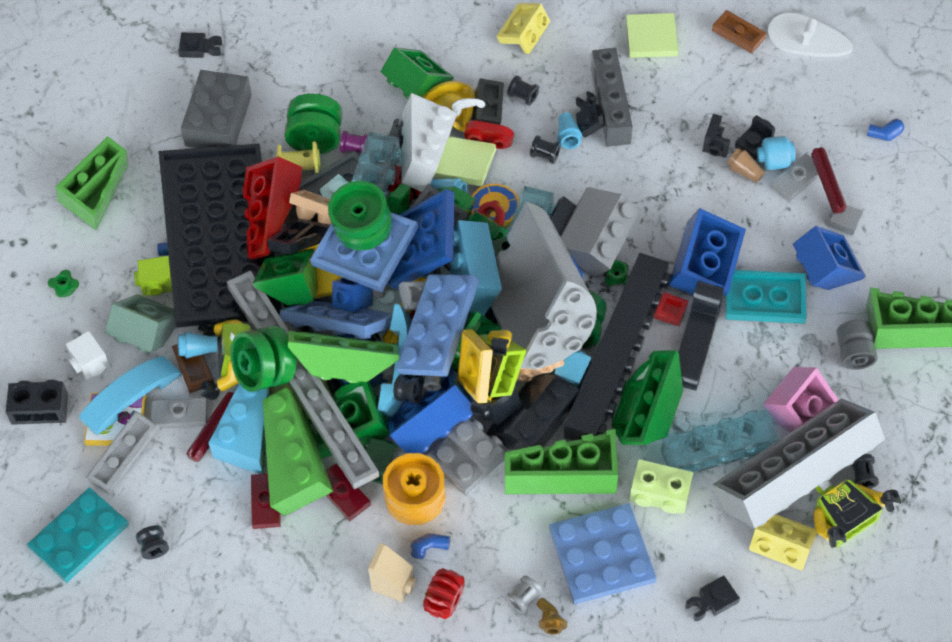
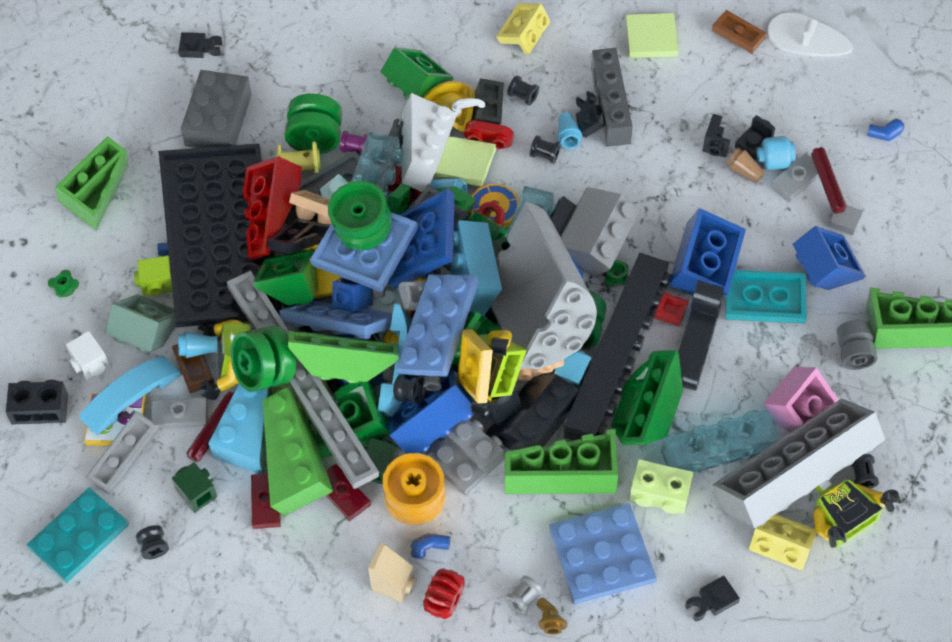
none -> dark green brick [172,462,217,513]

